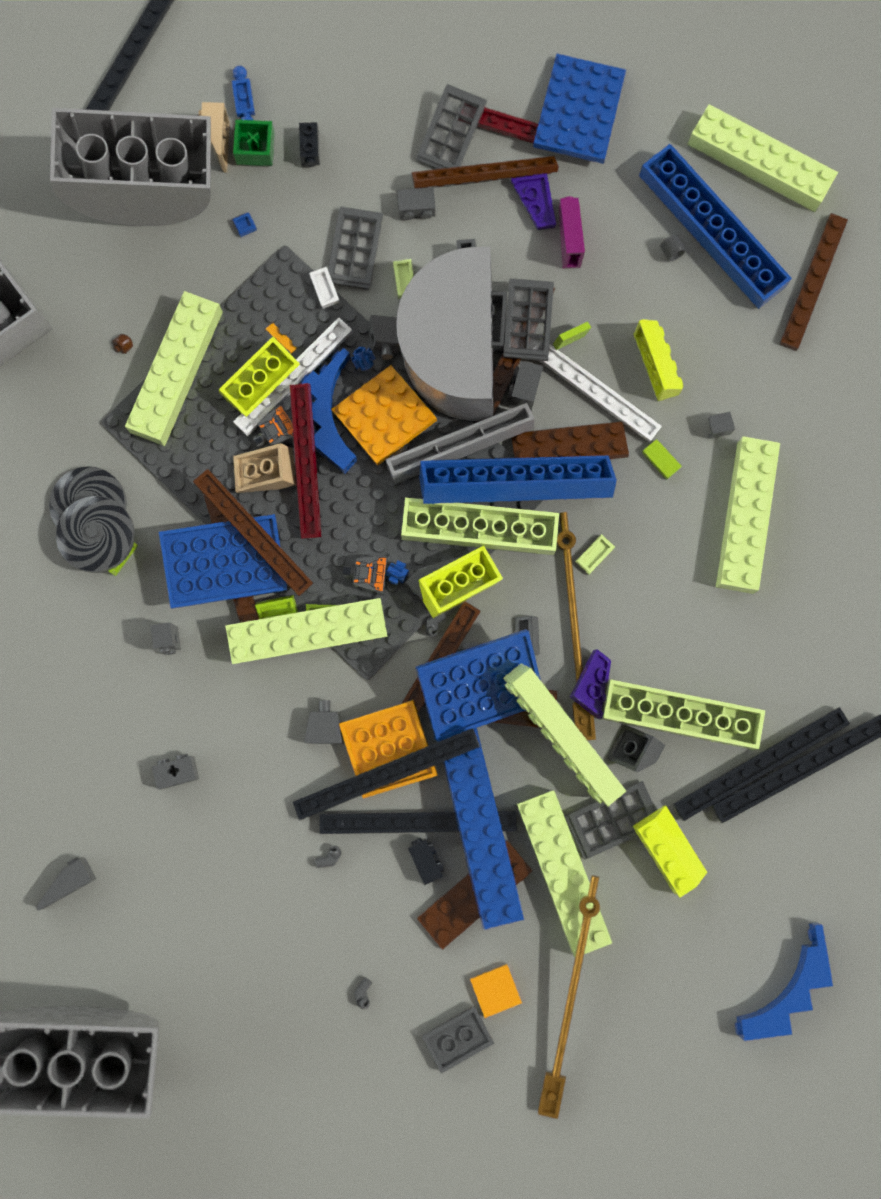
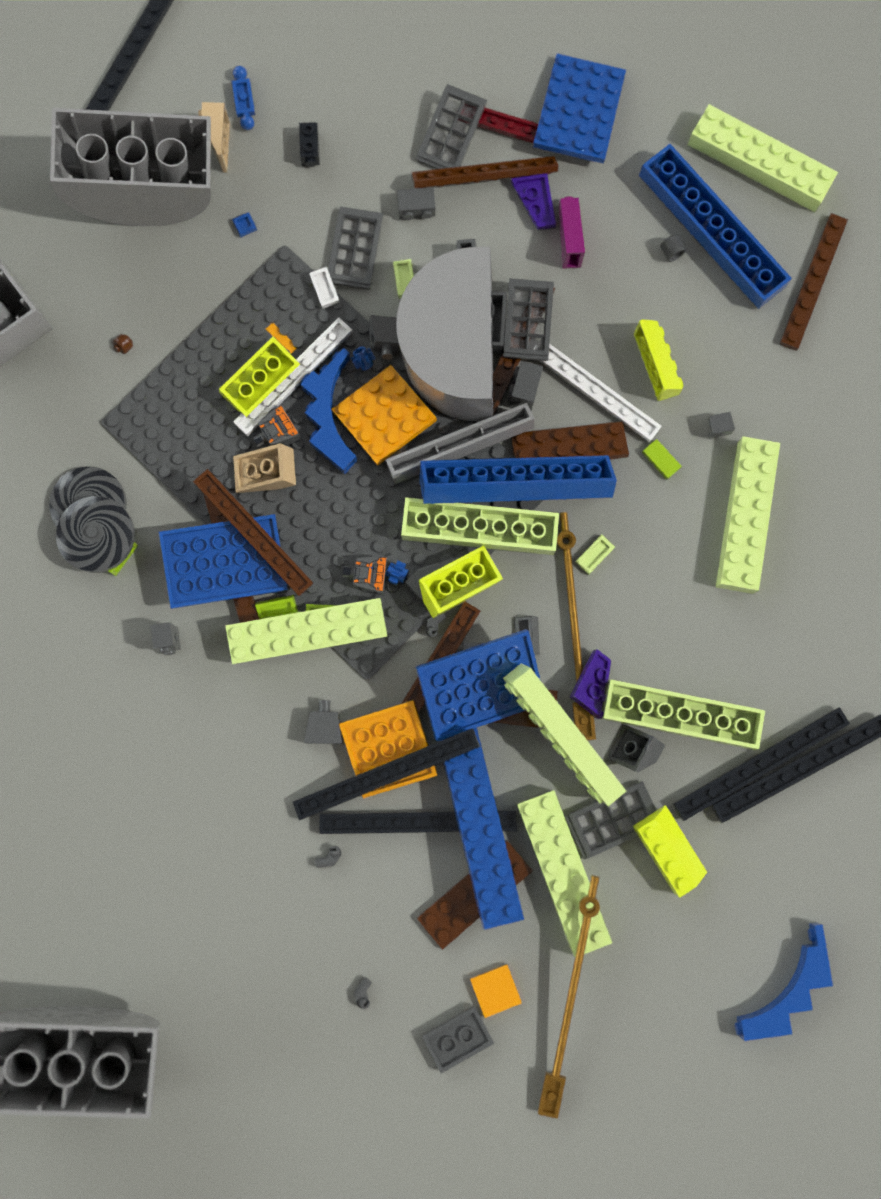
dark grey slope [36,857,96,911] -> none
yellowish green brick [125,291,223,446] -> none
dark grey brick [152,754,199,789] -> none
green brick [233,120,275,166] -> none
dark red plate [290,383,322,539] -> none
black brick [408,838,444,885] -> none
lime tile [553,321,592,350] -> none

